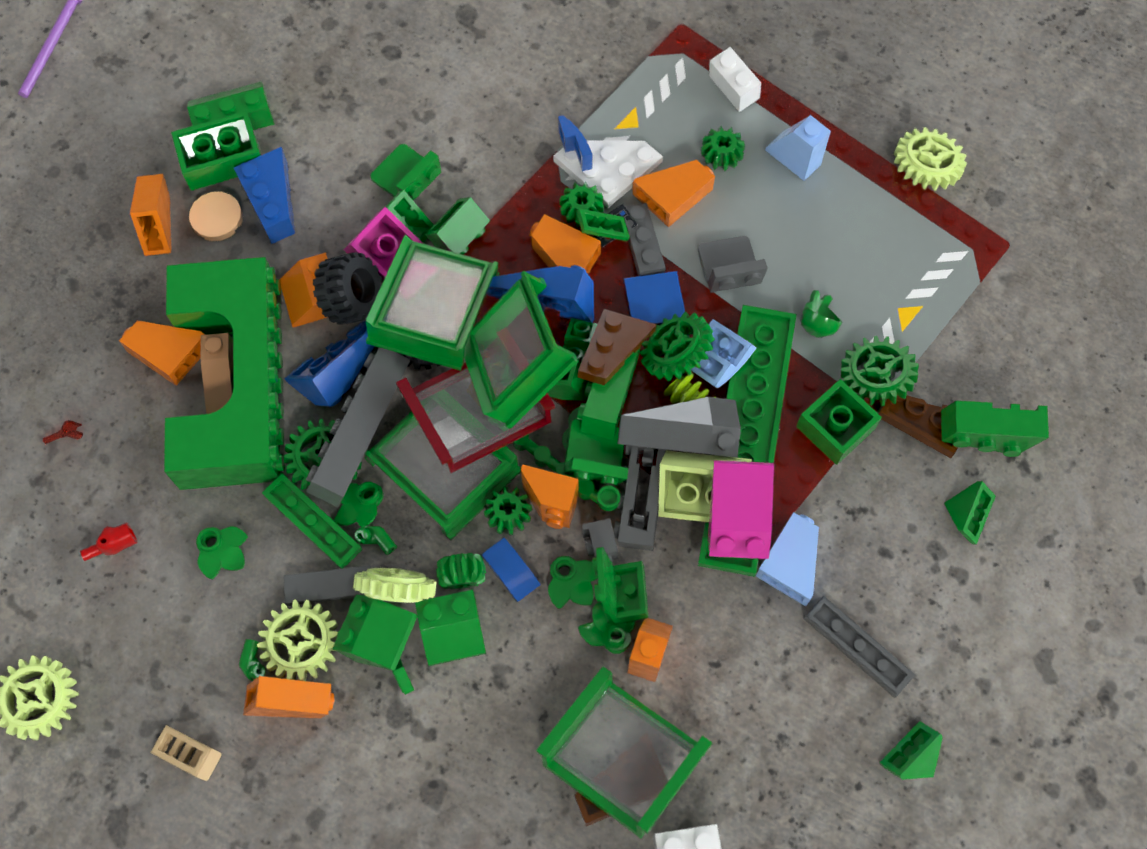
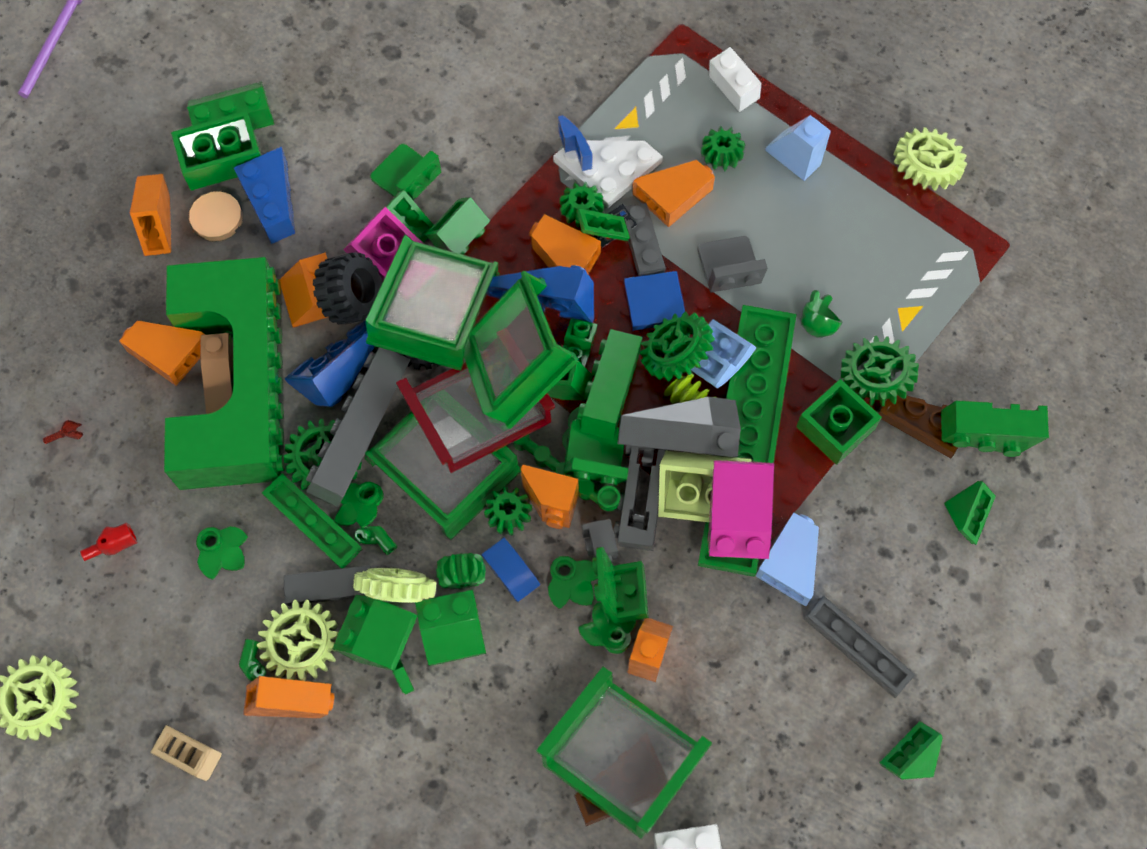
reddish brown wing [578,309,657,385] -> none

